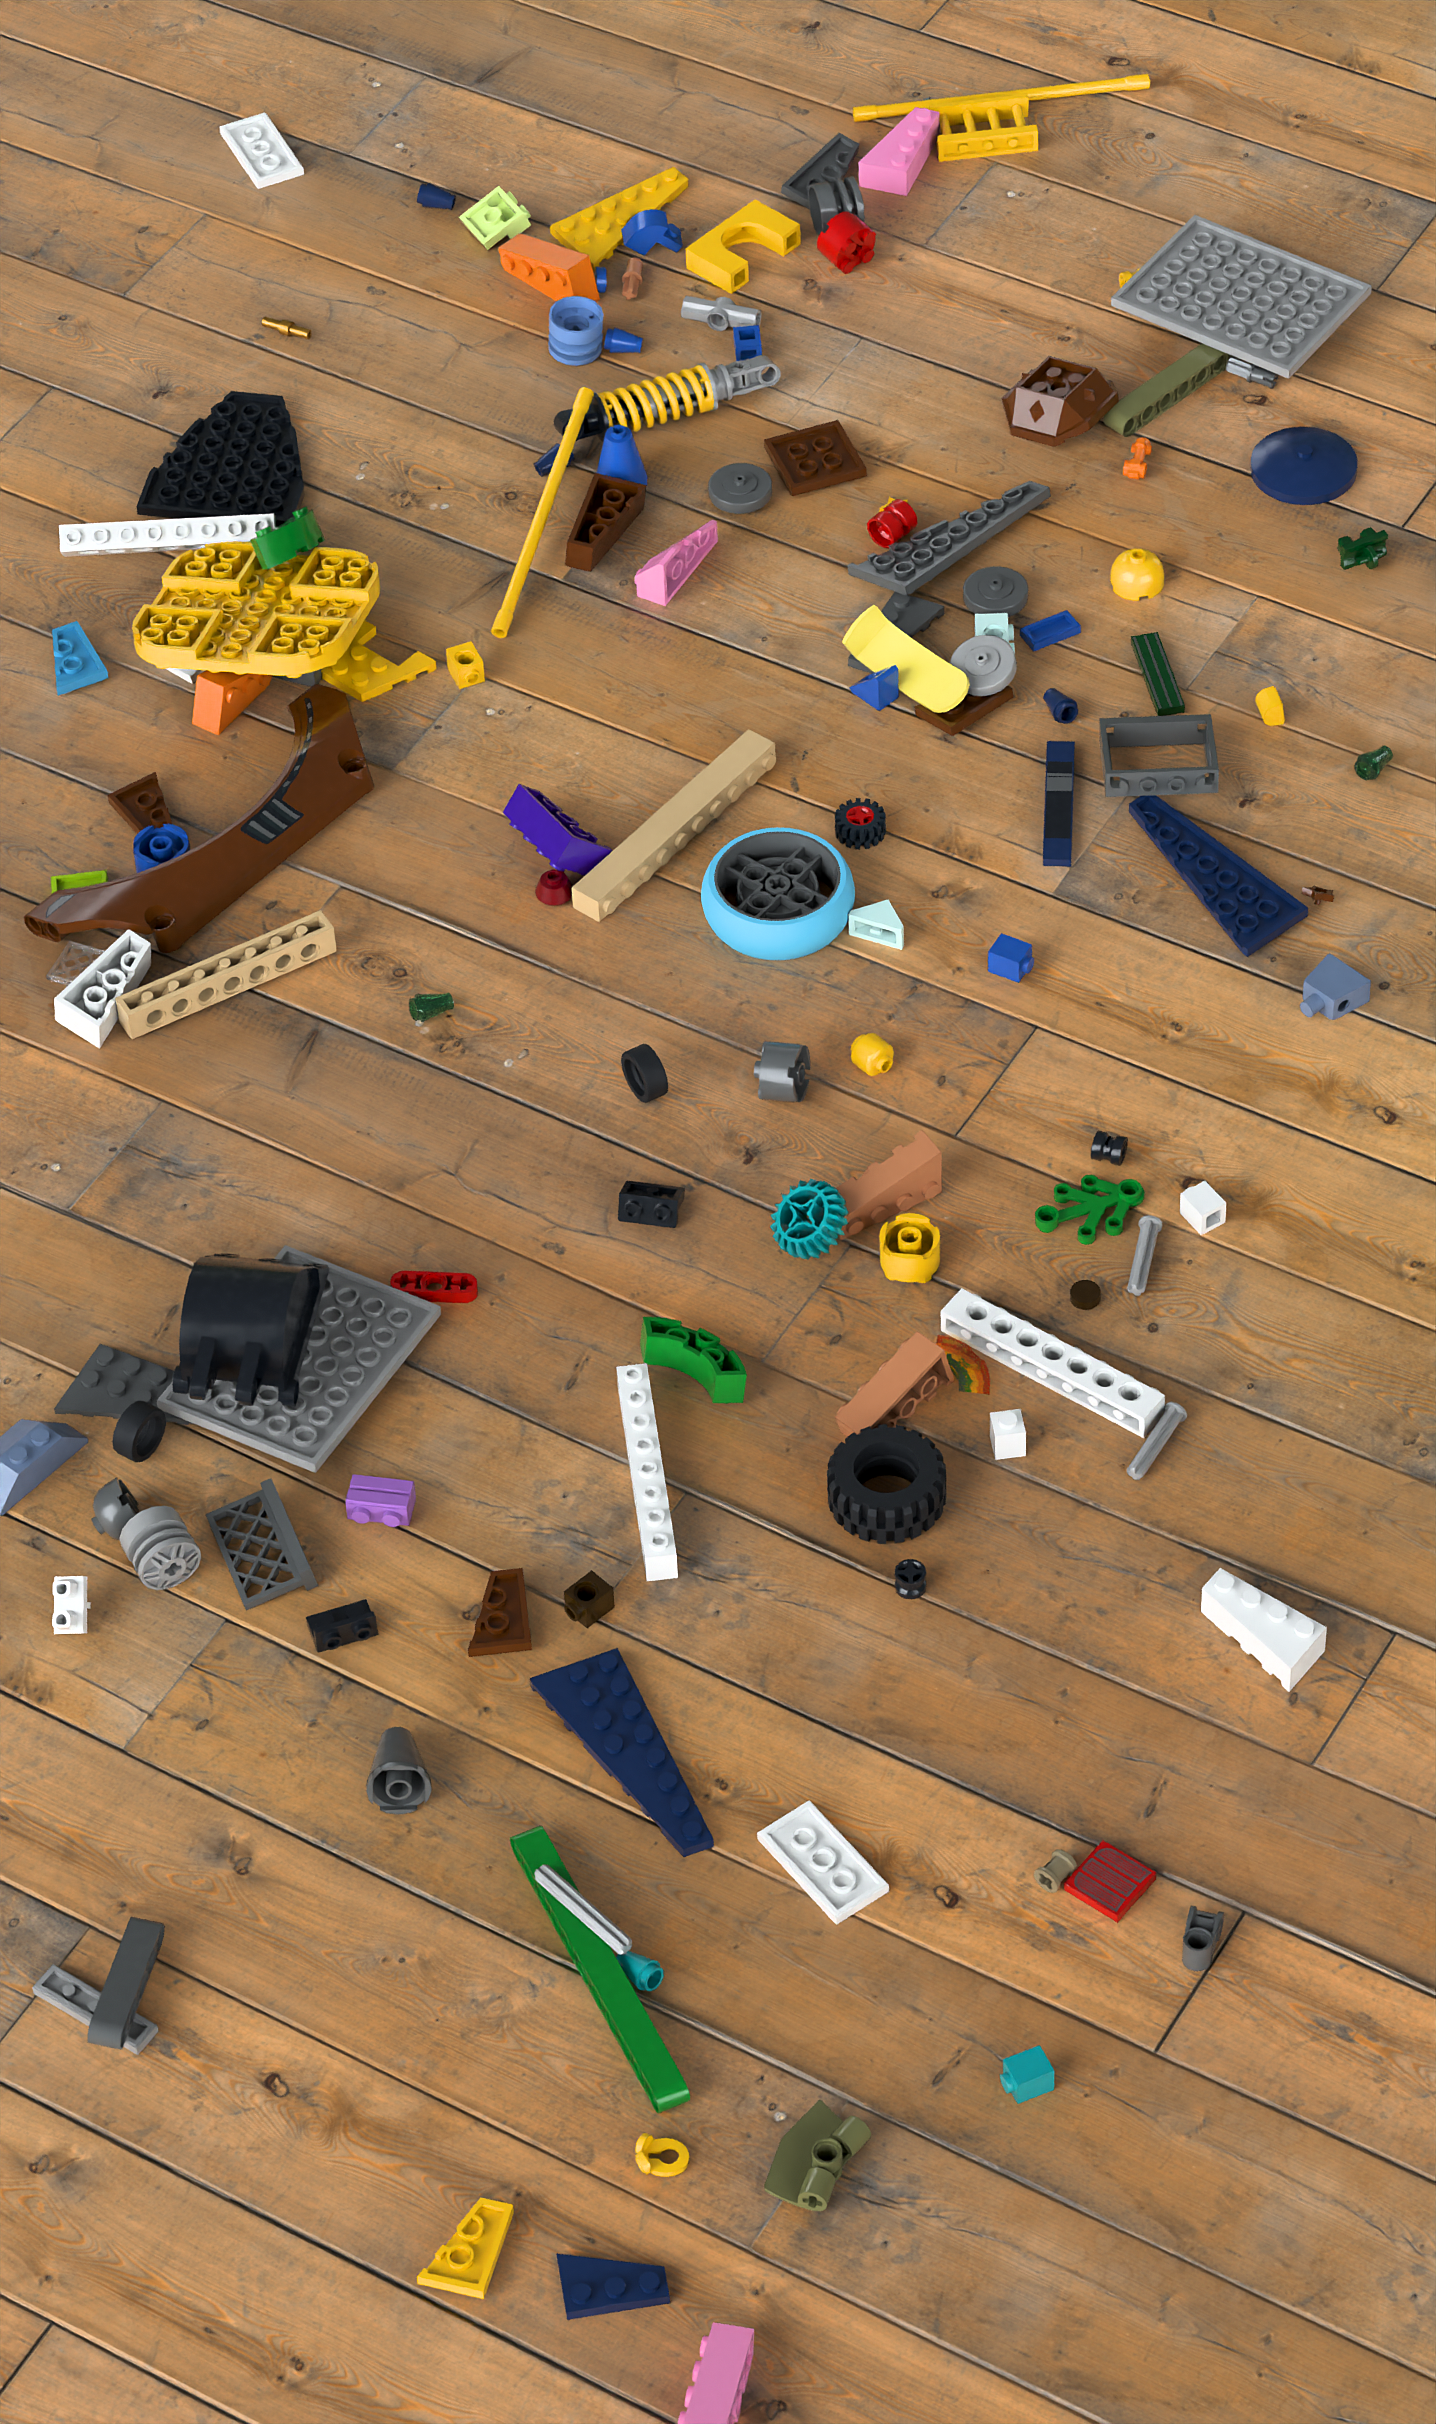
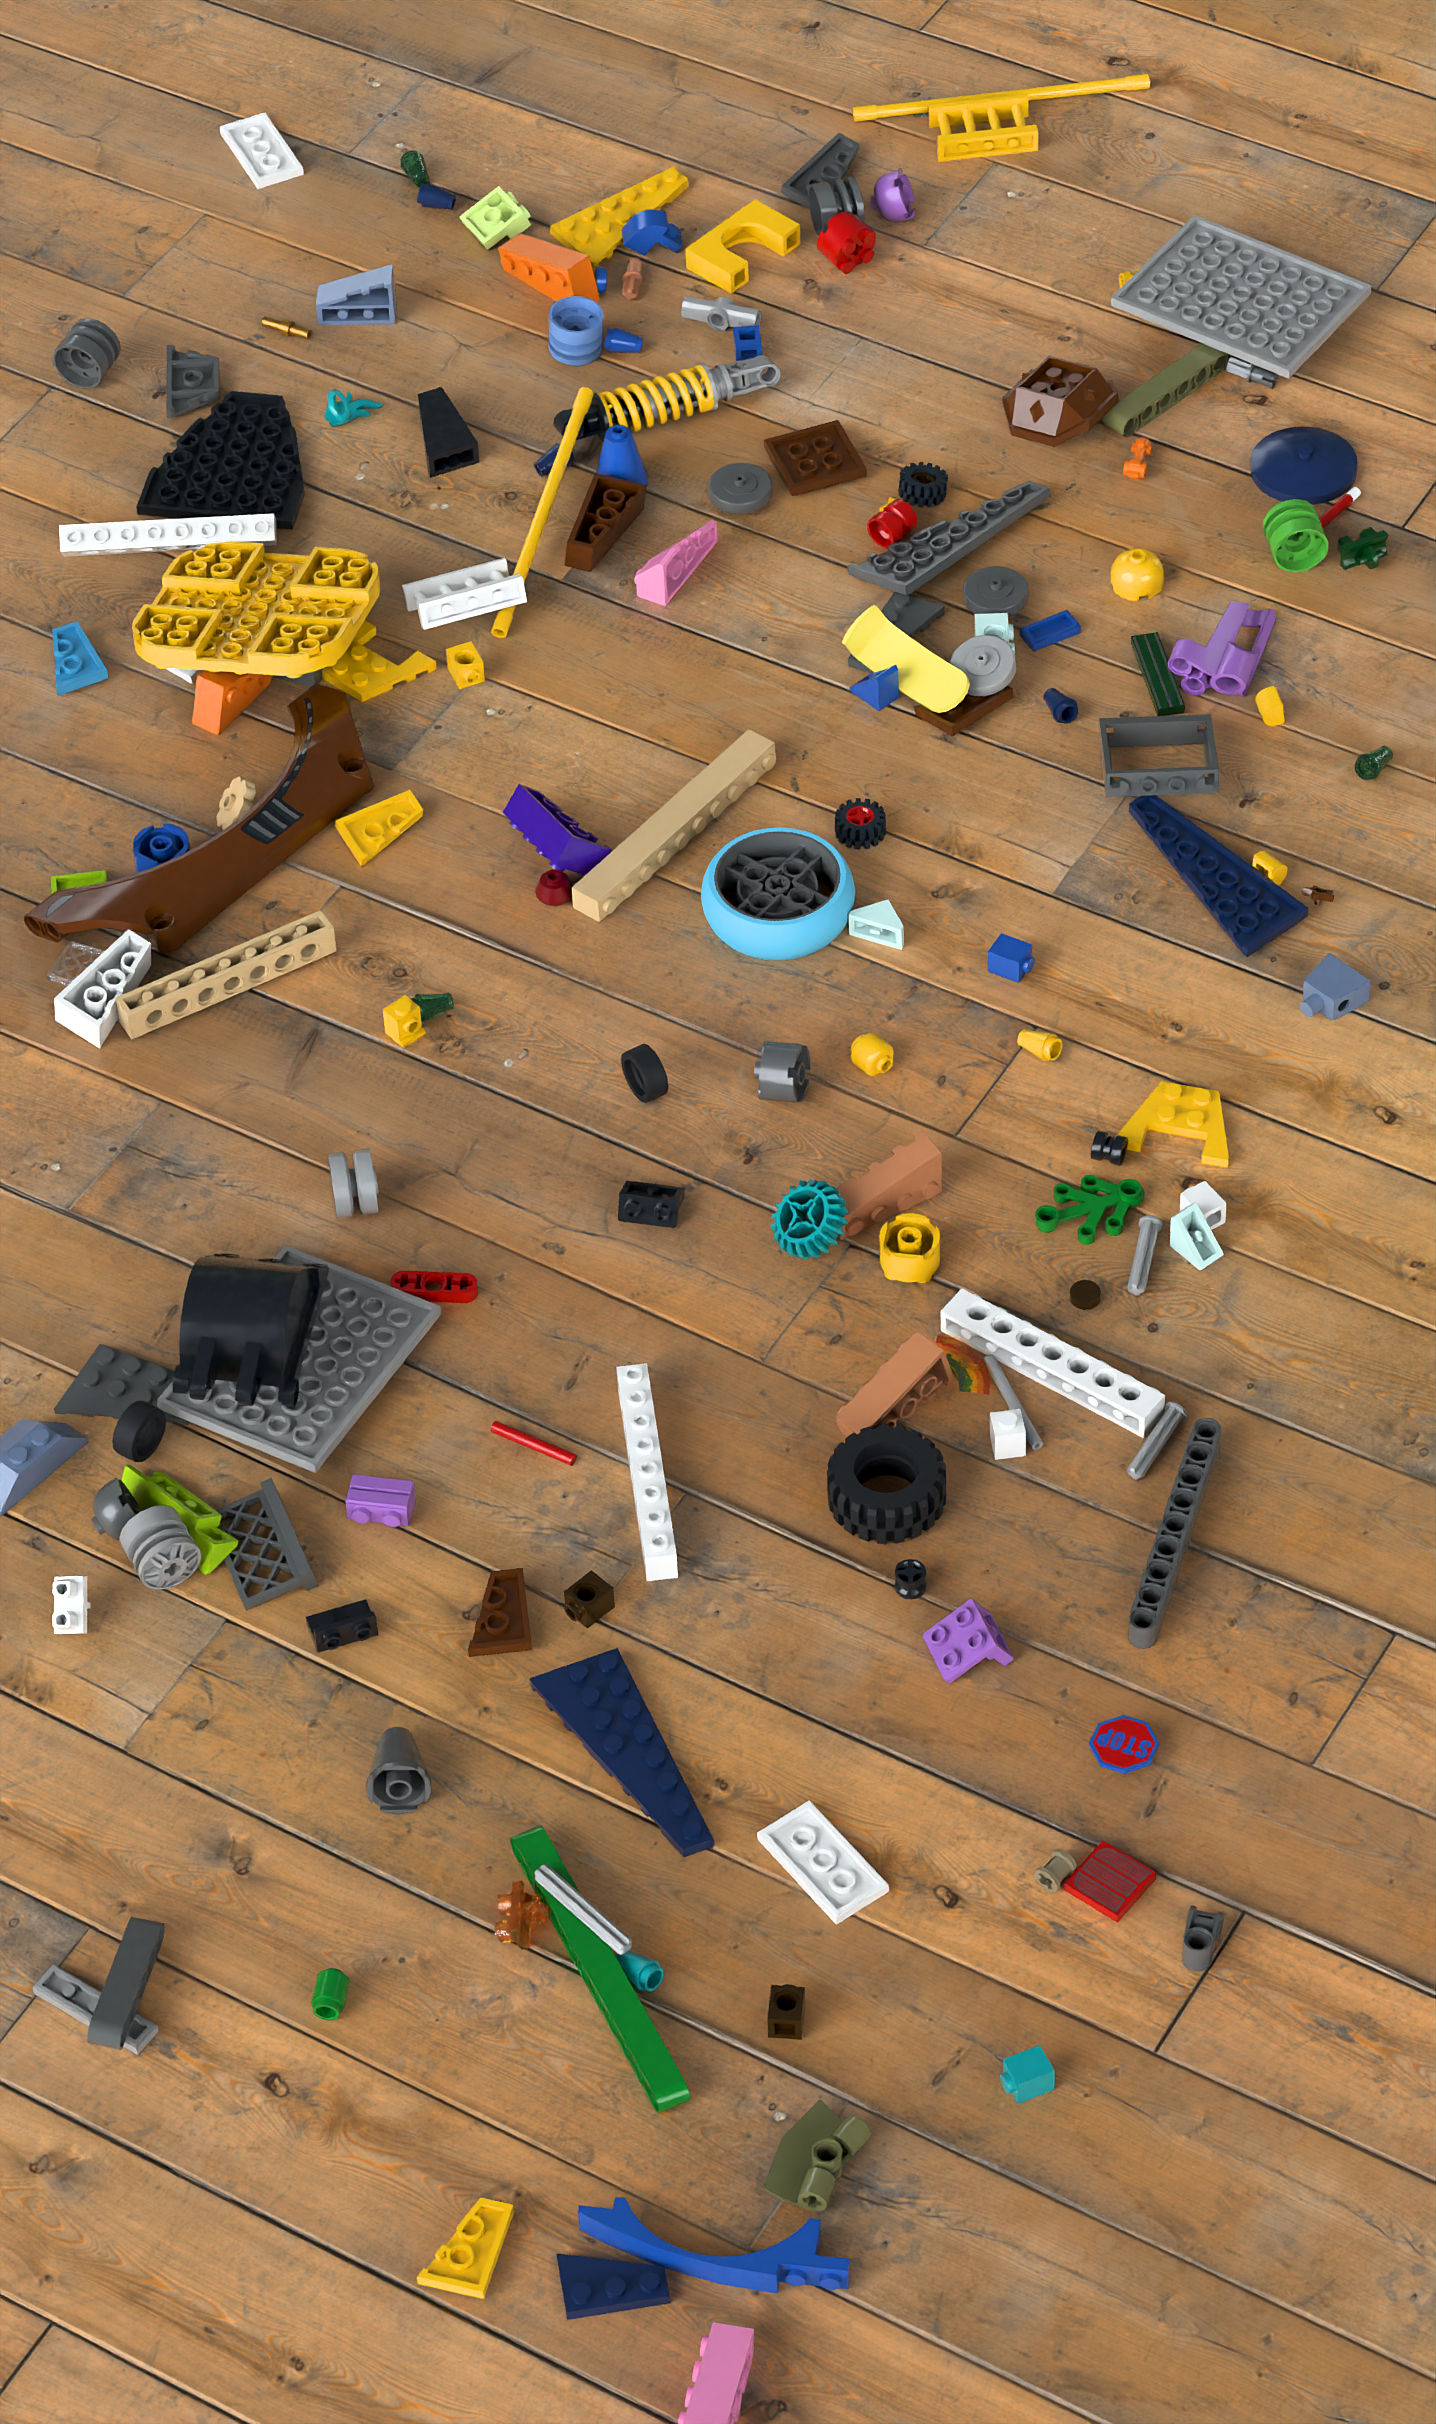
reddish brown wing [108,772,173,834] -> none
green brick [250,506,325,570] -> none
yellow piece [635,2133,690,2177] -> none
green brick [640,1317,747,1404] -> none
bright pink wedge [859,107,940,196] -> none
tile [1043,741,1075,867] -> none
white wedge [1201,1568,1327,1692] -> none
none -> dark grey wheel [52,318,121,389]
none -> lime wedge [122,1464,238,1575]
none -> dark grey wing [166,345,220,418]
none -> tan plant [216,776,260,830]
none -> green brick [311,1968,350,2020]
none -> sand blue wedge [316,264,397,325]
none -> teal piece [325,389,383,427]
none -> light grey wheel [328,1148,379,1218]
none -> yellow wing [335,790,423,867]
none -> yellow brick [383,995,426,1048]
none -> clear green cone [400,150,430,188]
none -> white fence [402,558,527,630]
none -> black slope [418,387,479,478]
none -> red bar [491,1421,577,1466]
none -> clear orange hips [494,1880,550,1950]
none -> blue slope [578,2197,850,2294]
none -> dark brown brick [767,1984,806,2040]
none -> medium lavender cylinder [871,169,916,222]
none -> black bush [898,462,948,507]
none -> medium lavender bracket [923,1598,1015,1683]
none -> light grey piece [983,1354,1043,1450]
none -> yellow cone [1017,1029,1062,1062]
none -> piece [1089,1715,1159,1774]
none -> yellow wing [1115,1081,1229,1168]
none -> dark grey beam [1128,1418,1221,1649]
none -> medium lavender panel [1168,601,1276,697]
none -> light aqua slope [1170,1202,1224,1270]
none -> yellow brick [1252,851,1288,886]
none -> bright green wheel [1262,499,1329,573]
none -> red bar [1319,487,1361,528]

